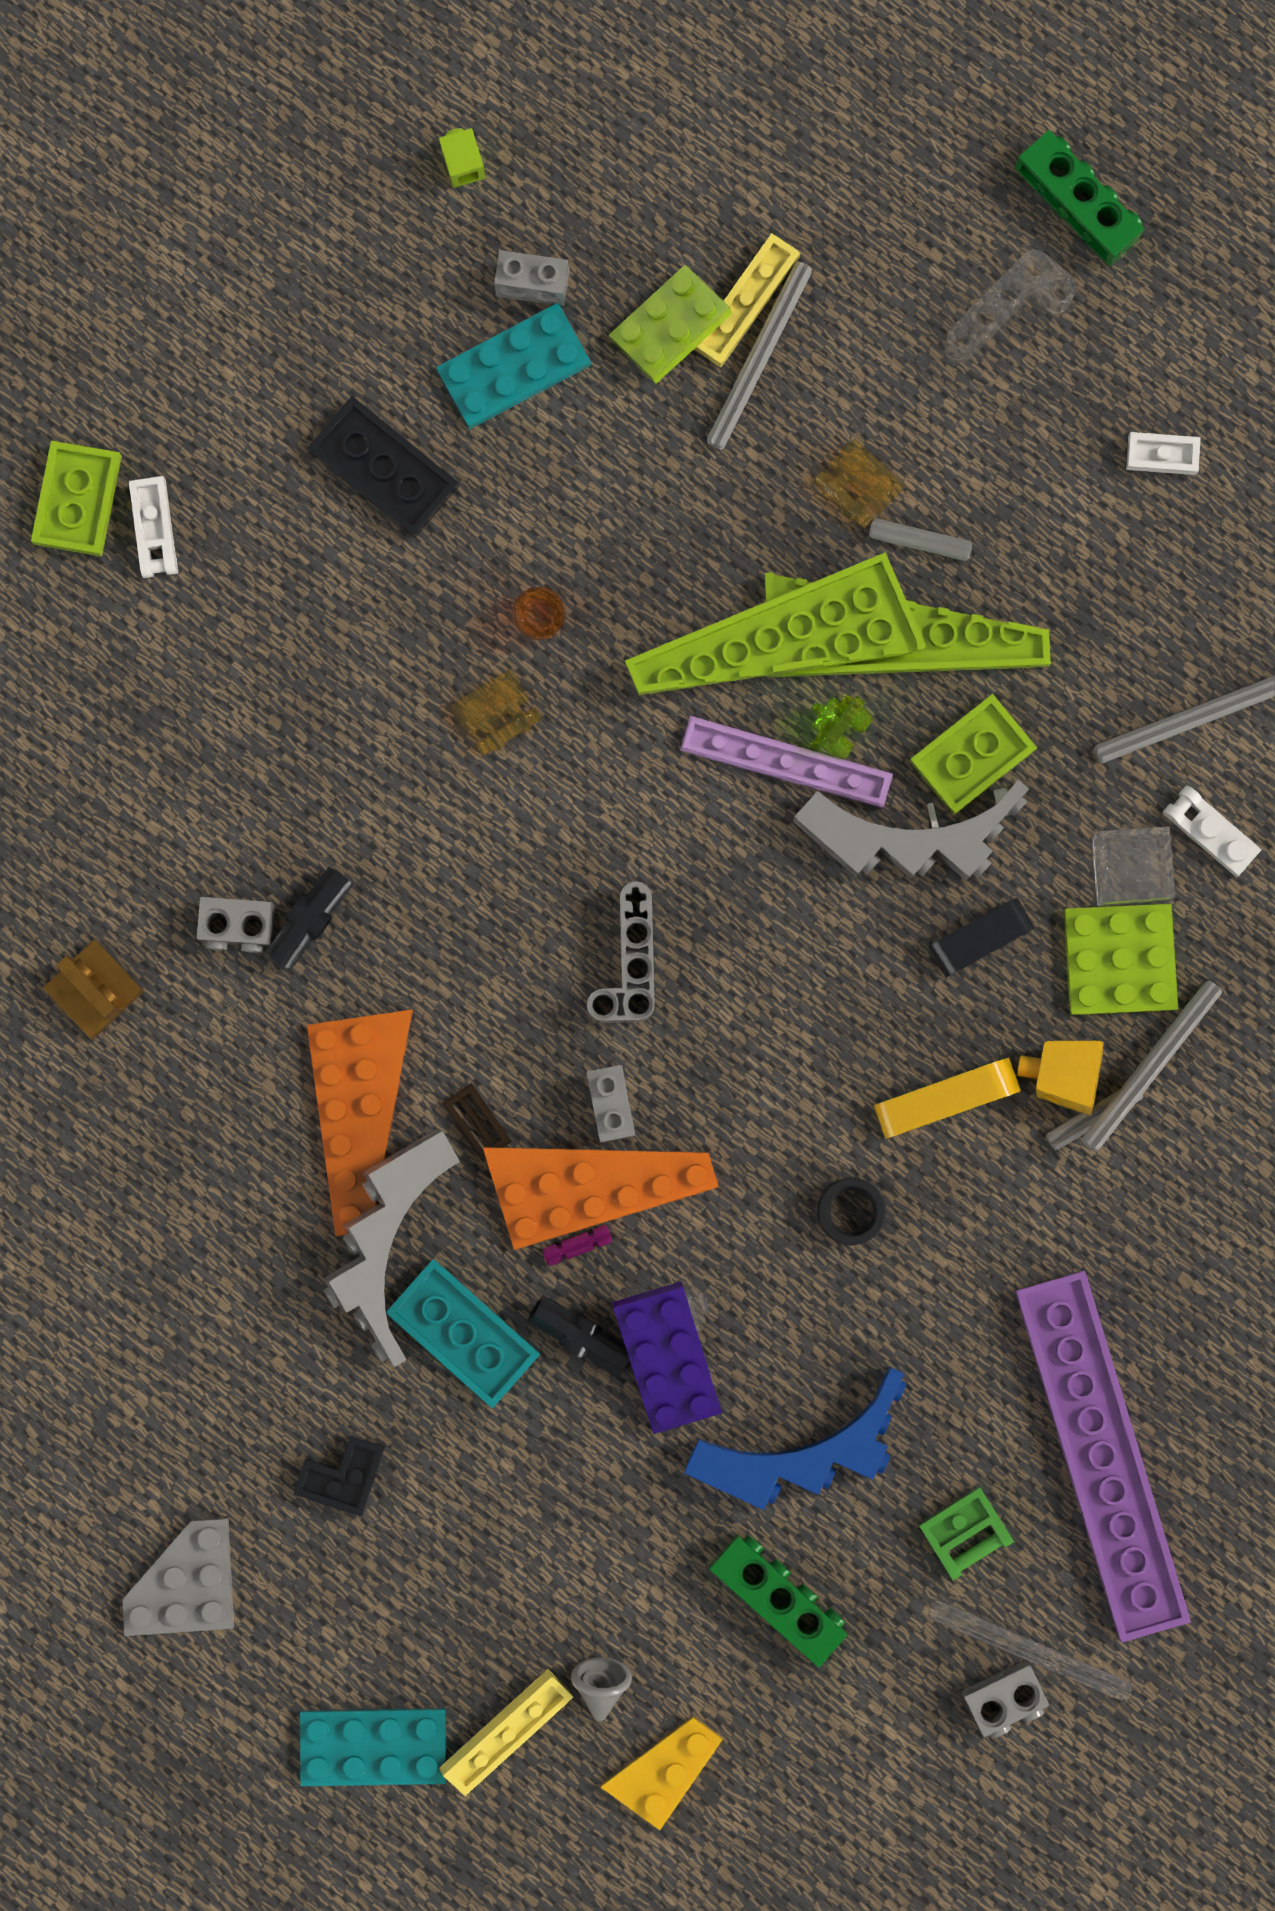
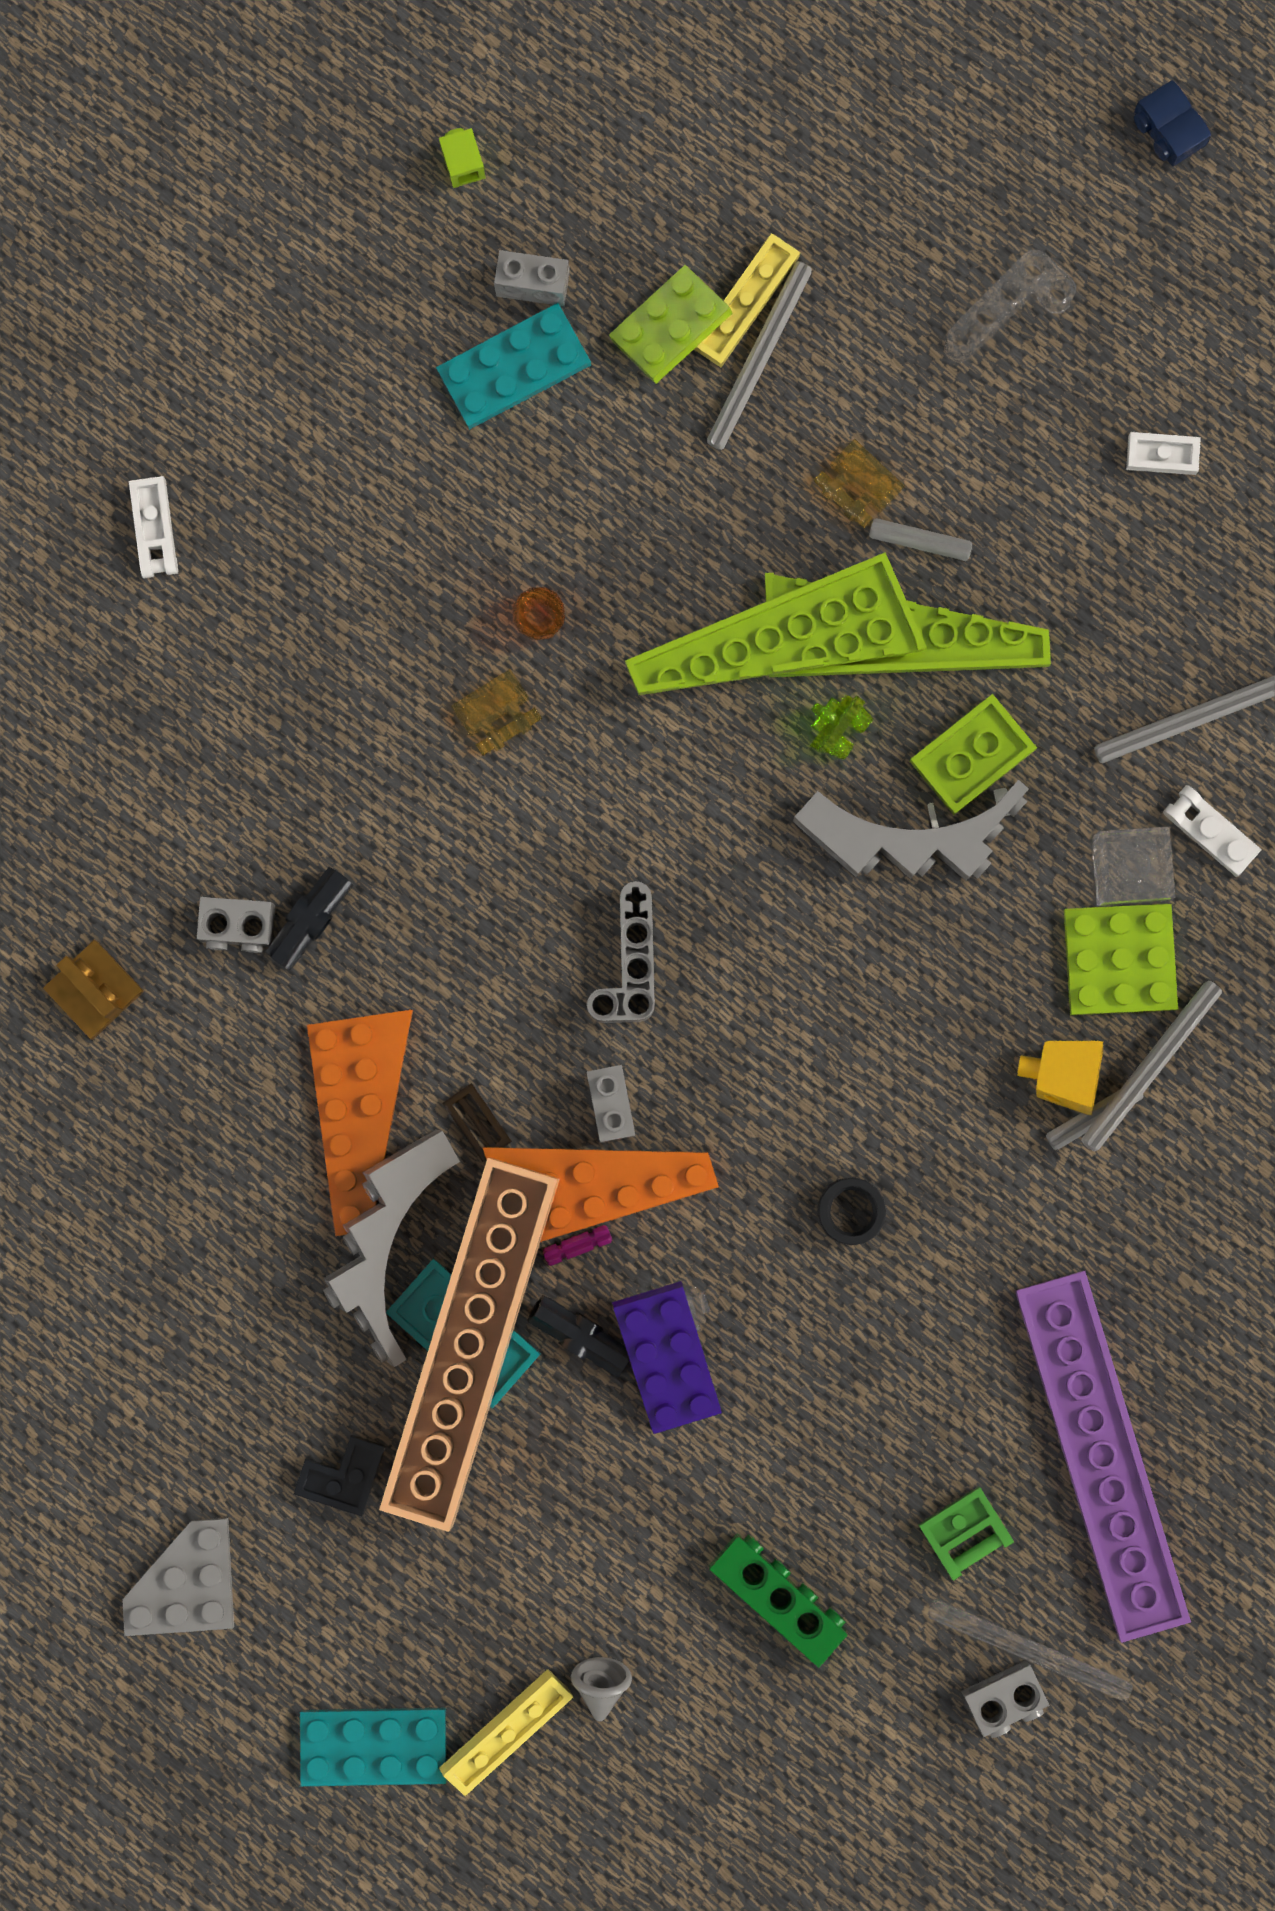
lime plate [31,441,122,557] -> none
black plate [307,396,459,538] -> none
yellow wing [600,1716,723,1830] -> none
lavender tile [680,716,893,809] -> none
blue arch [684,1366,907,1510] -> none
yellow beam [873,1058,1021,1139] -> none
black beam [928,897,1035,978] -> none
green brick [1015,130,1145,267] -> none
none -> light nougat brick [379,1158,559,1532]
none -> dark blue brick [1134,80,1211,167]

